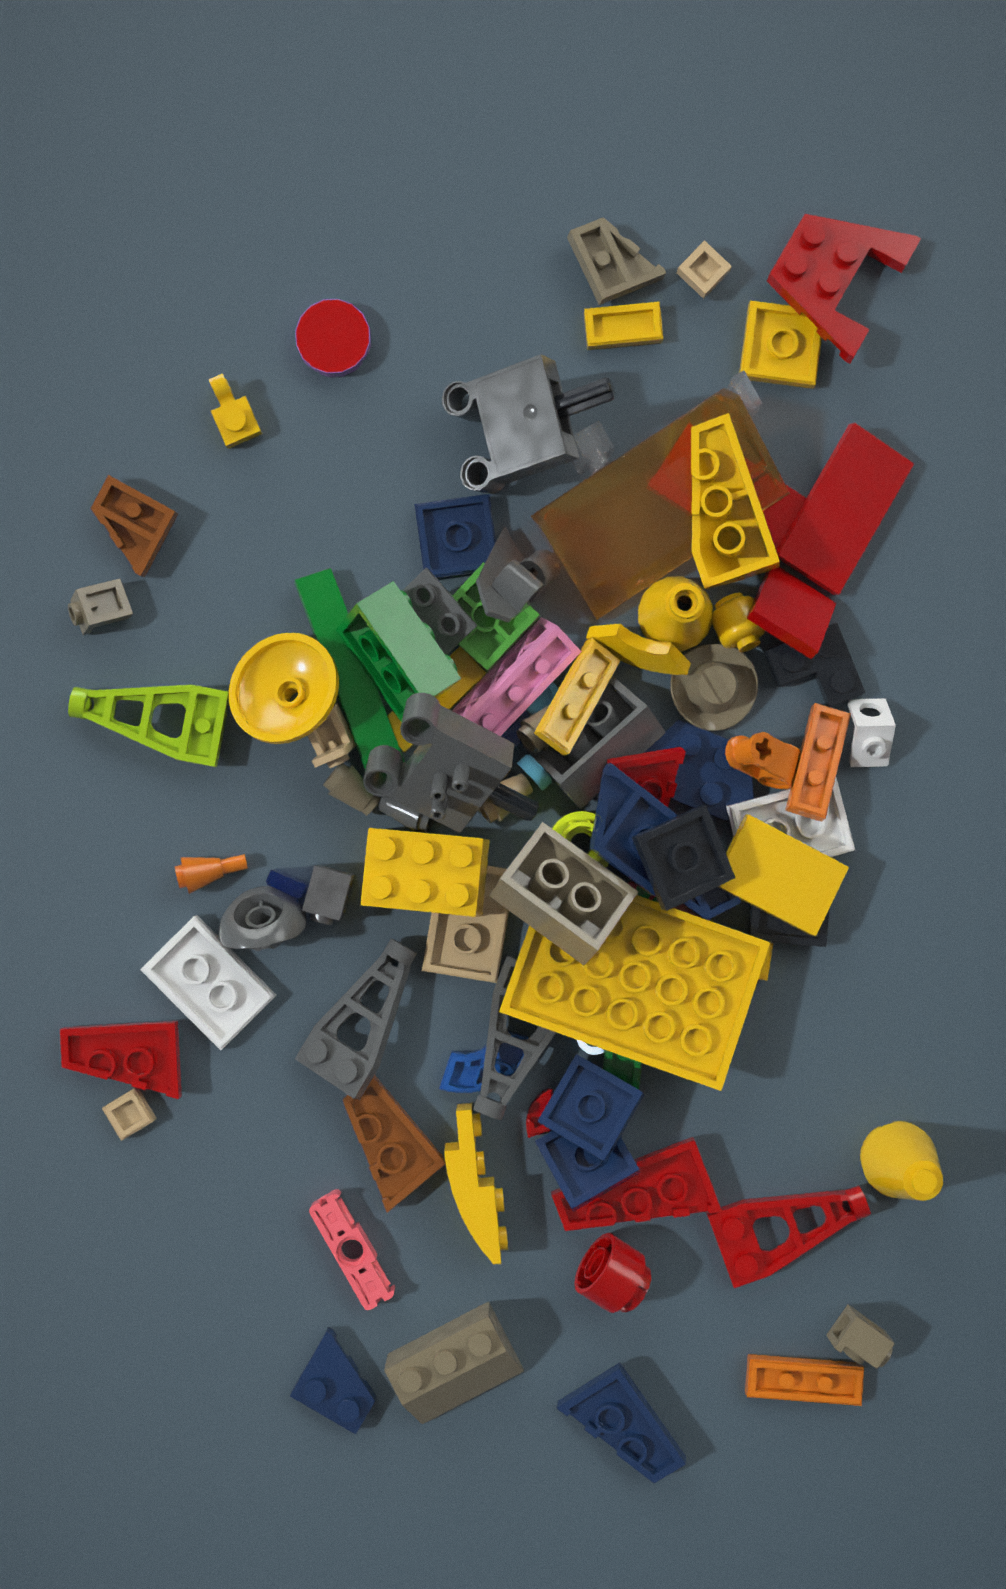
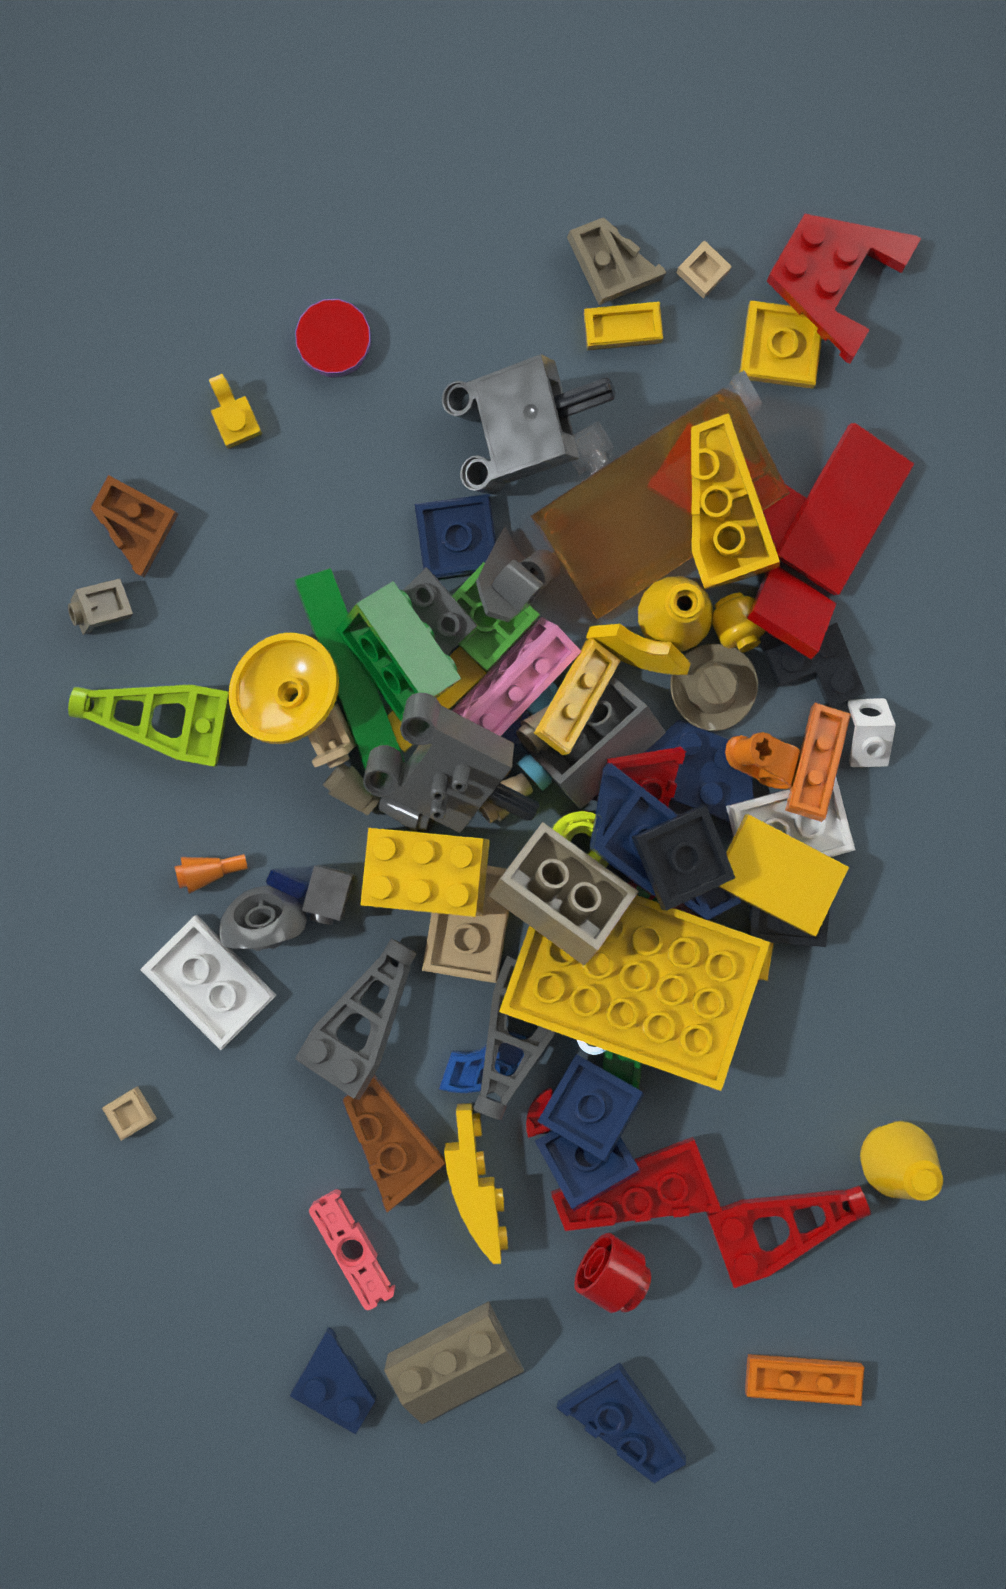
red wing [60,1021,182,1099] -> none
dark tan brick [826,1304,895,1369] -> none

